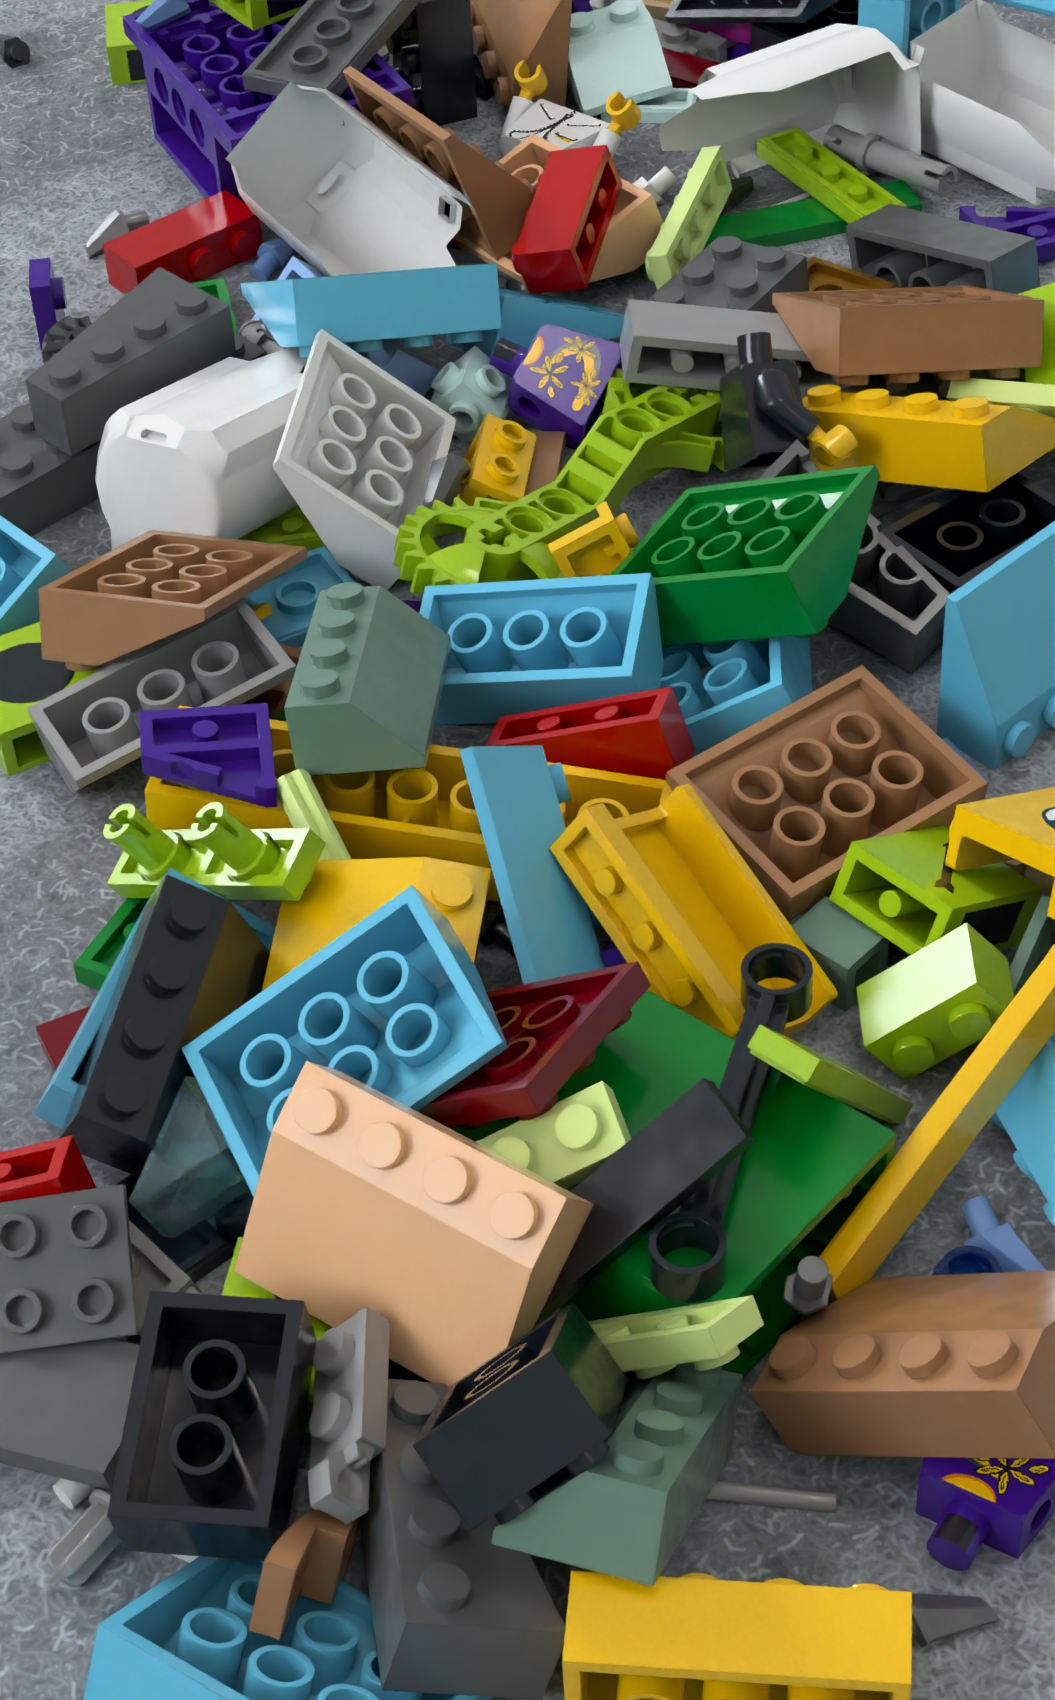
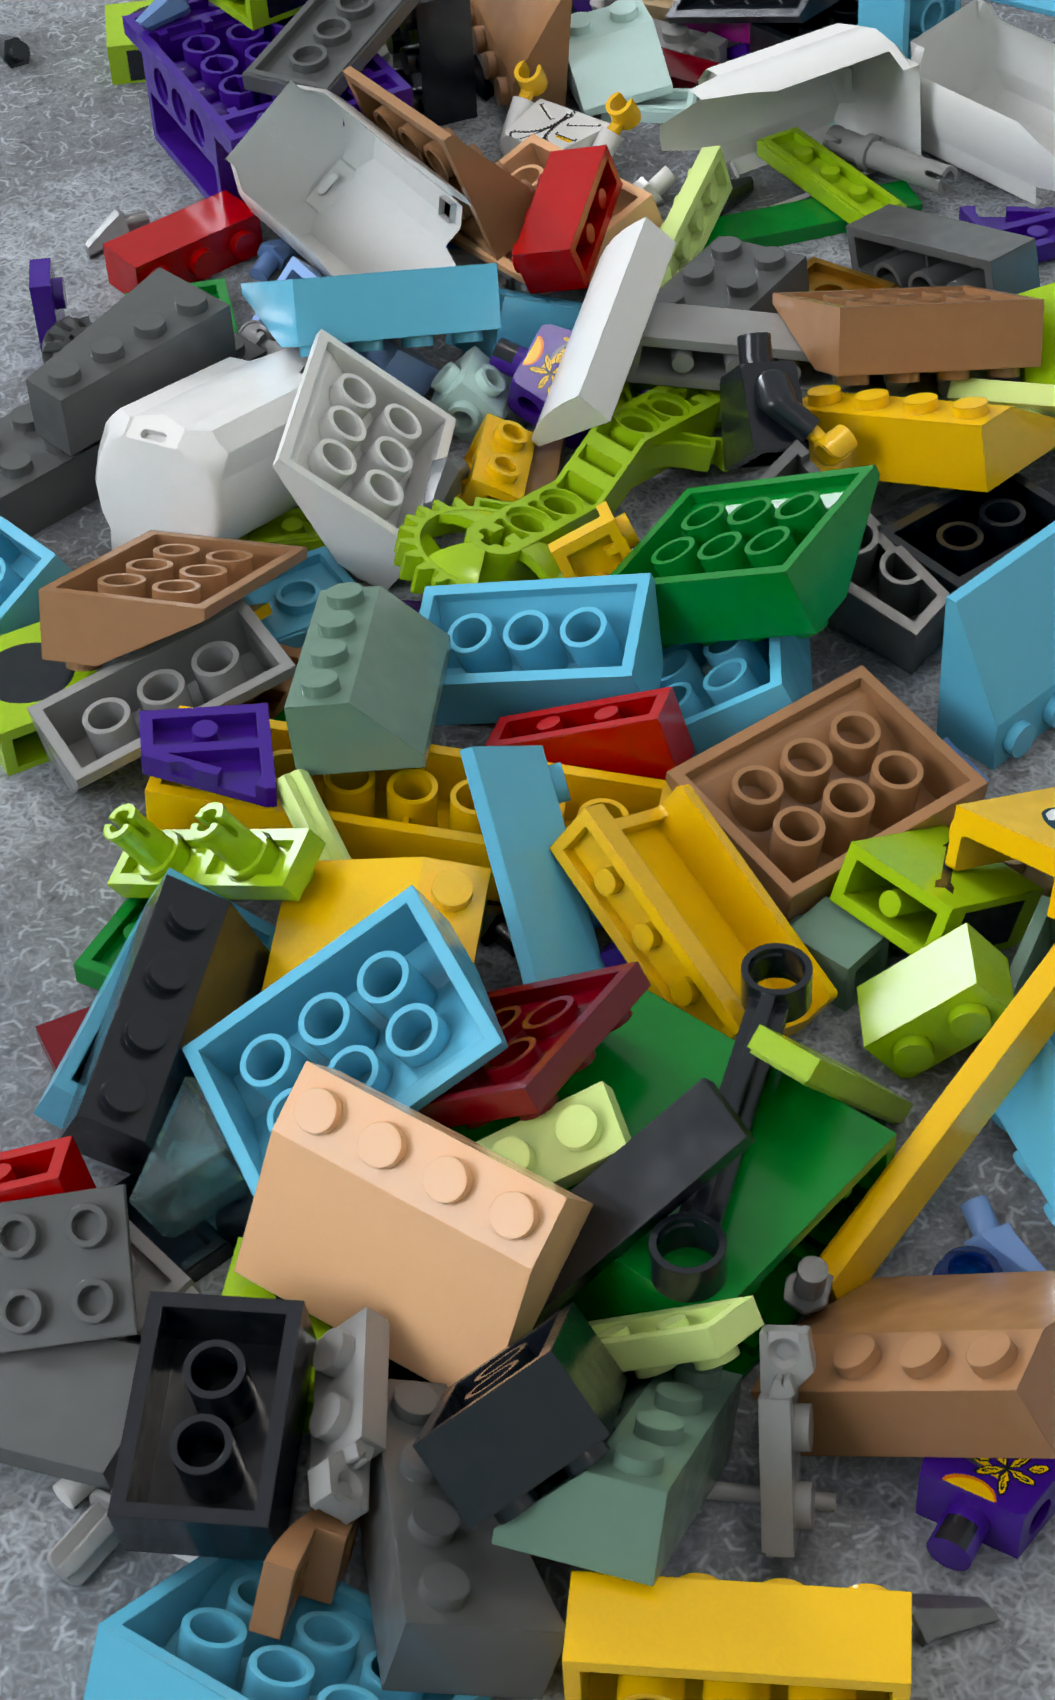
none -> white slope [531,217,676,446]
none -> light grey hinge [758,1324,817,1558]

